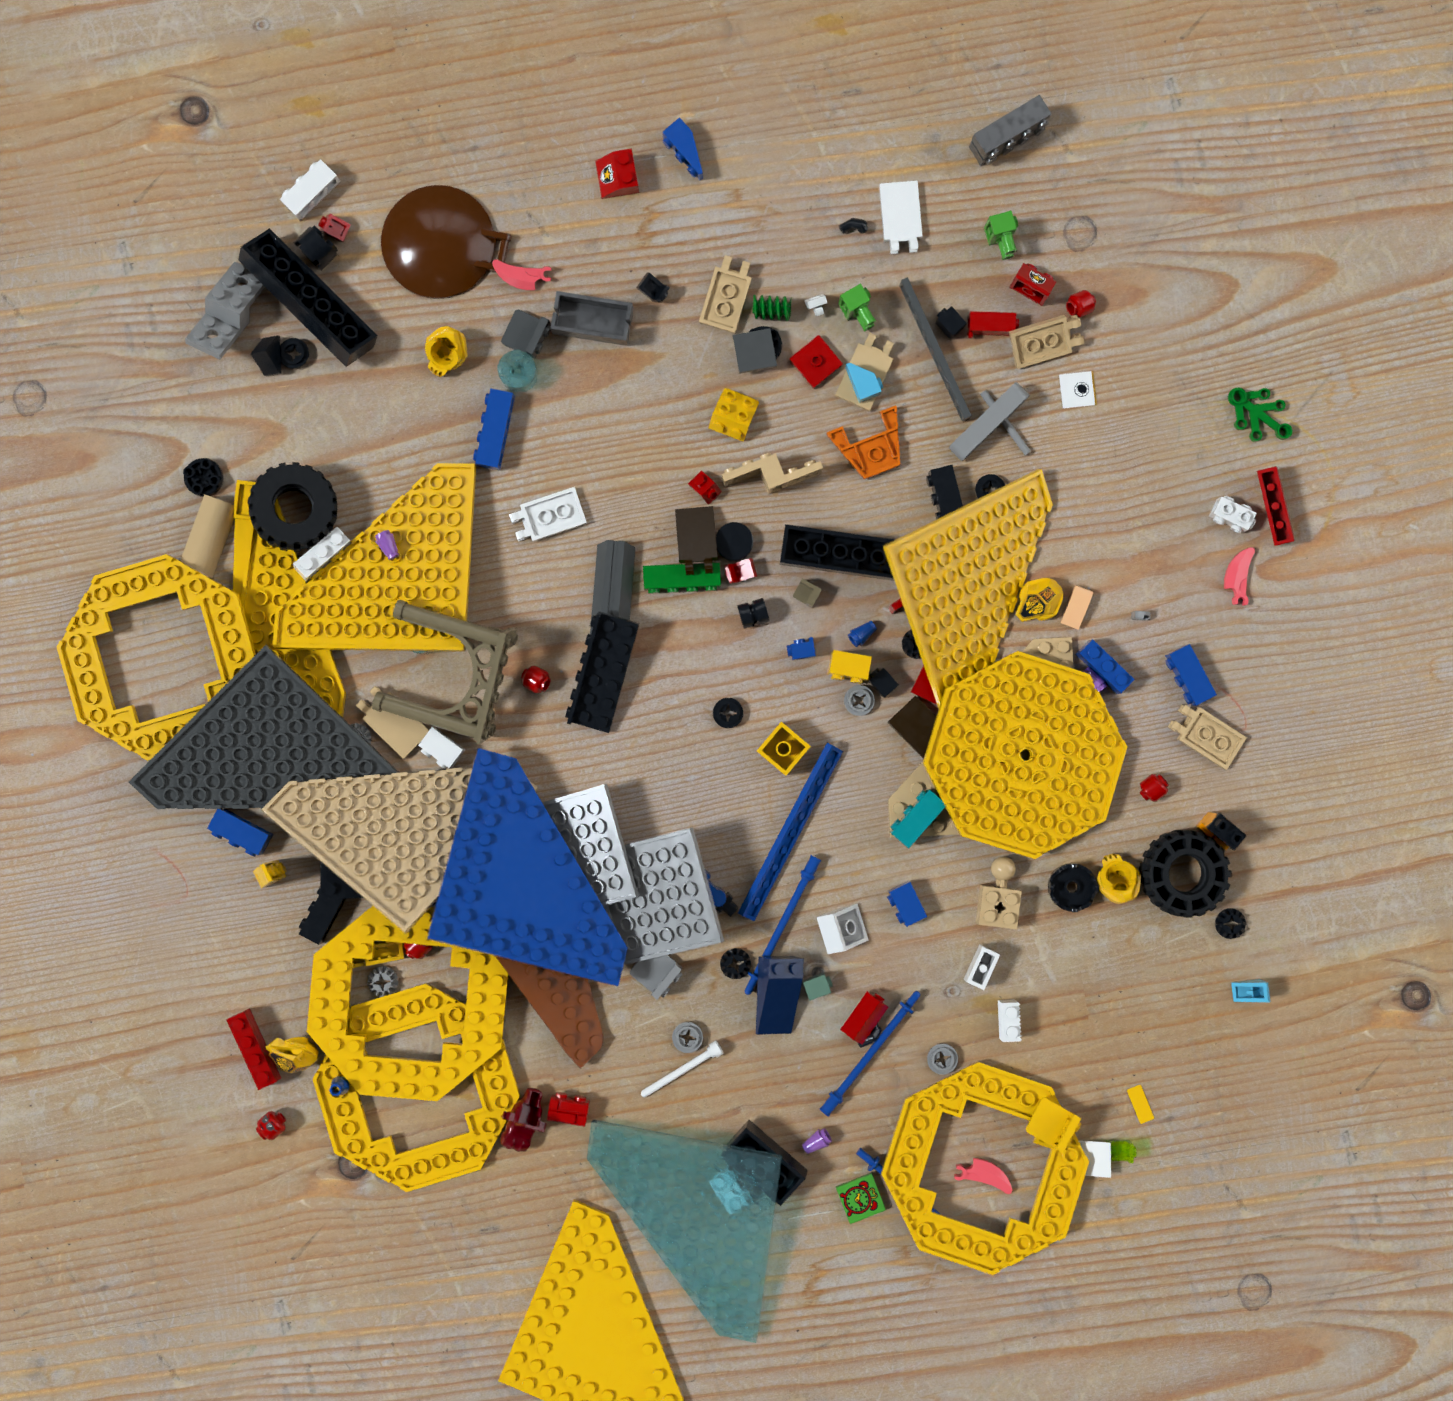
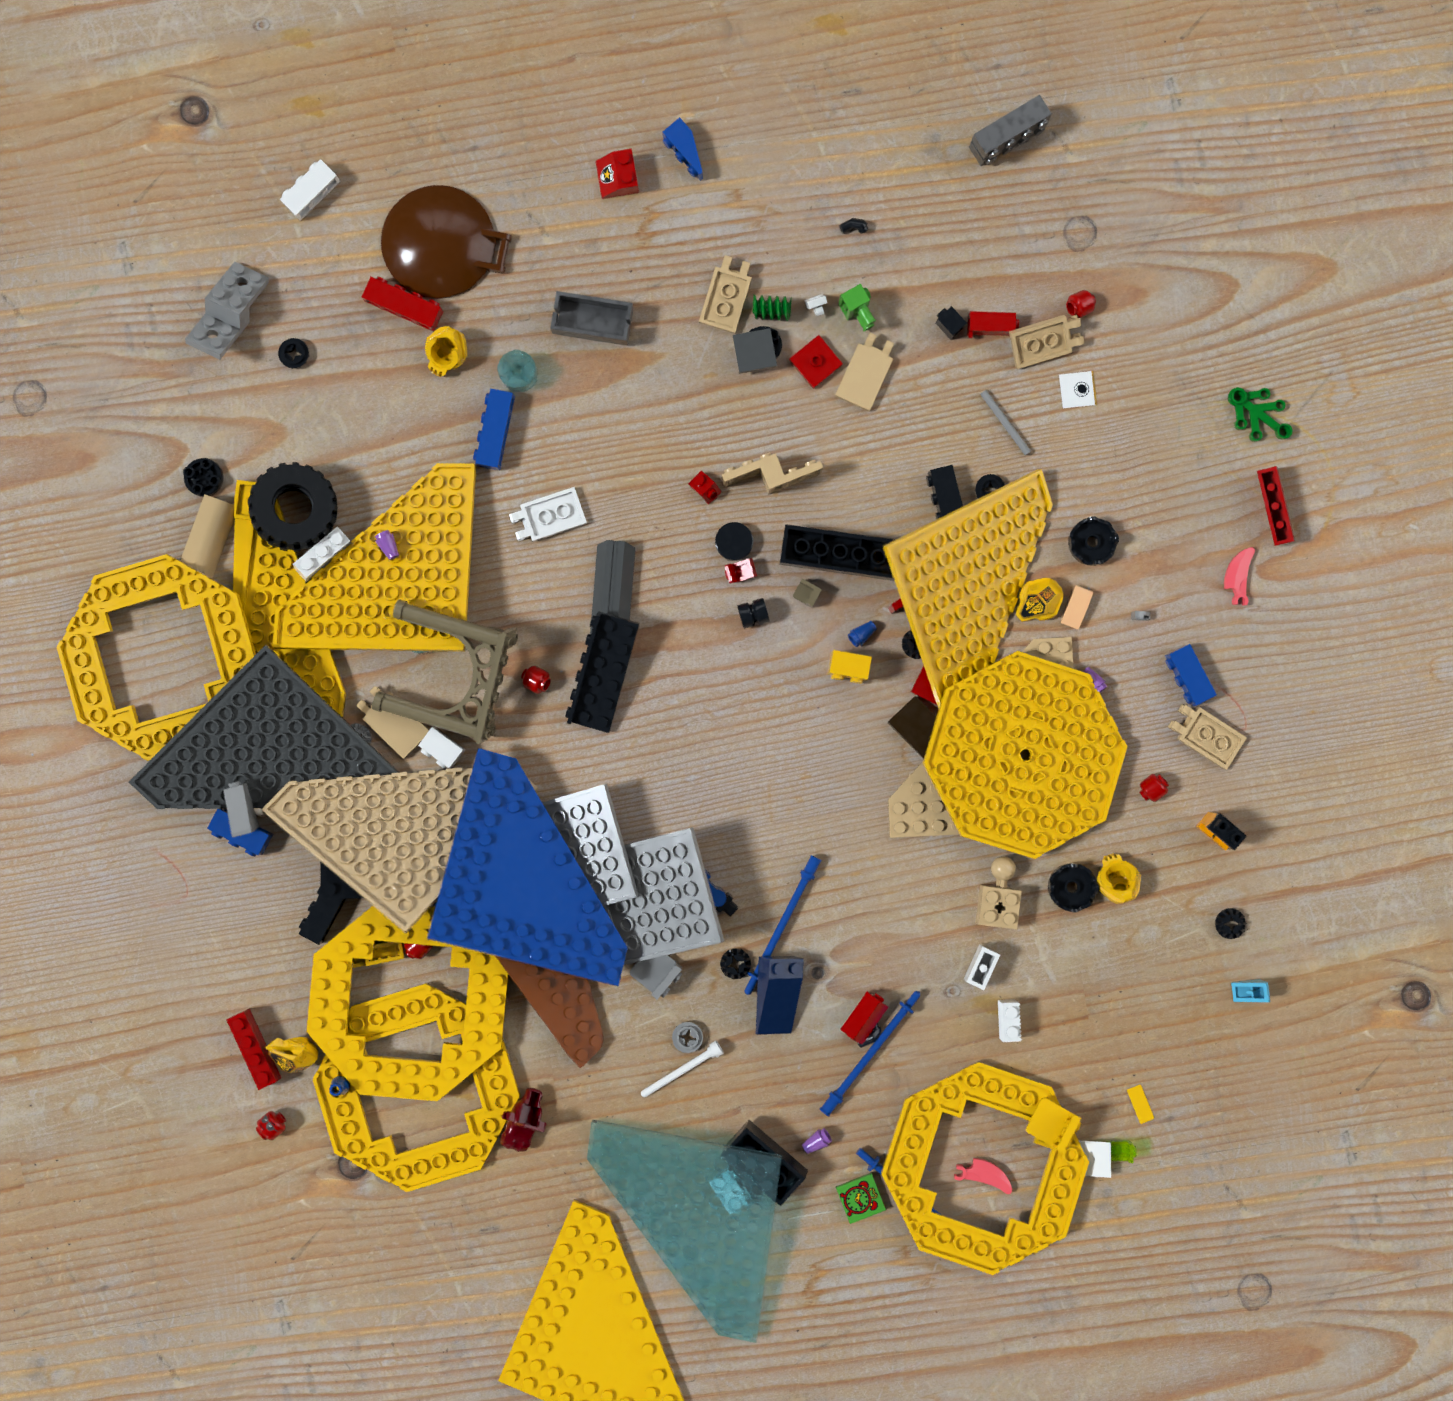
black brick [238,228,378,367] -> none
black slope [251,335,282,376] -> none
yellow slope [253,860,287,888] -> none
black brick [293,225,338,271] -> none
red bracket [318,213,351,242] -> none
light grey gear [367,966,398,997] -> none
coral piece [492,259,551,290] -> none
dark grey bracket [501,310,551,359] -> none
red brick [547,1092,590,1127] -> none
black bracket [636,272,670,303] -> none
green brick [643,563,721,594] -> none
dark brown tile [675,506,718,575] -> none
yellow bracket [708,388,759,442] -> none
black gear [713,698,743,728] -> none
blue plate [738,743,843,921] -> none
yellow brick [756,722,811,776] -> none
blue brick [786,637,816,660] -> none
sand green brick [802,972,833,1001] -> none
white slope [817,904,868,954] -> none
orange wing [826,405,900,480] -> none
light grey gear [844,685,875,716] -> none
medium azure slope [845,363,883,403] -> none
black brick [868,668,899,698] -> none
white tile [879,181,922,254] -> none
blue brick [887,881,927,927] -> none
teal brick [890,789,945,848] -> none
dark grey tile [899,277,972,422] -> none
light grey gear [927,1043,958,1075] -> none
light grey beam [949,382,1030,461] -> none
bright green brick [984,210,1018,260] -> none
red slope [1009,263,1056,306] -> none
blue brick [1075,639,1135,694] -> none
black tyre [1139,830,1232,918] -> none
white brick [1209,496,1256,533] -> none
none -> light grey slope [224,781,259,837]
none -> red brick [361,276,444,332]
none -> black plate [1068,516,1119,566]

